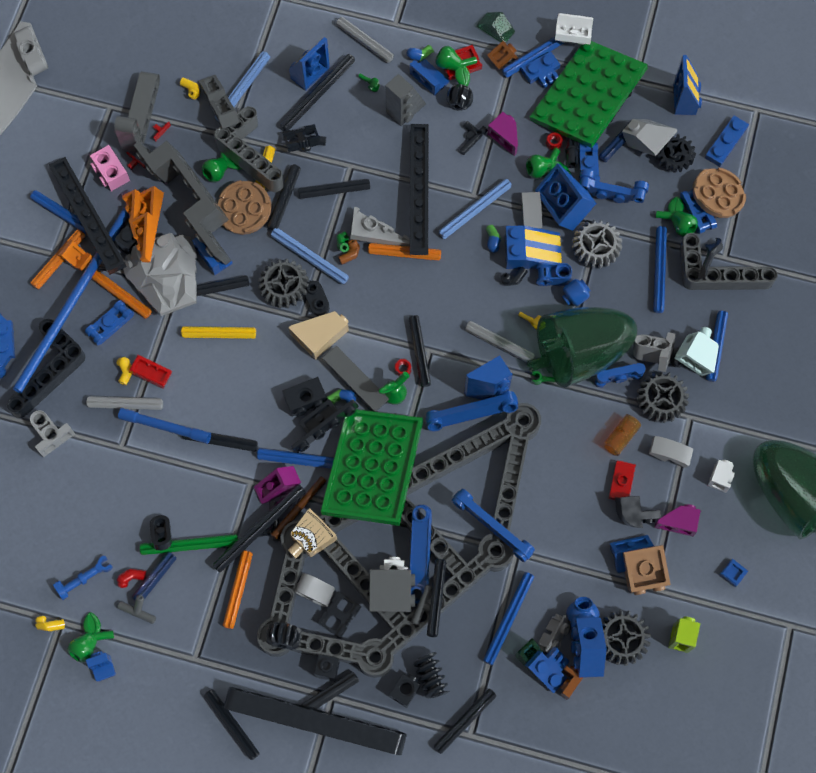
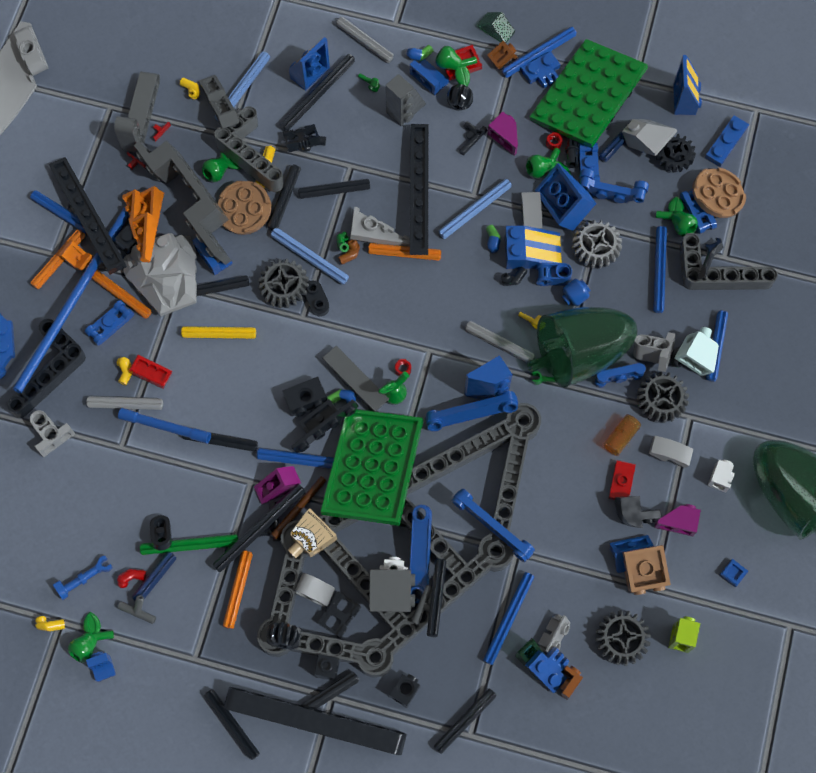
bright pink brick [90,145,130,191] -> none
tan slope [289,311,349,360] -> none
black axle [409,315,431,387] -> none
black piece [413,652,450,698] -> none
white bracket [555,13,593,45] -> none
blue brick [566,597,607,678] -> none

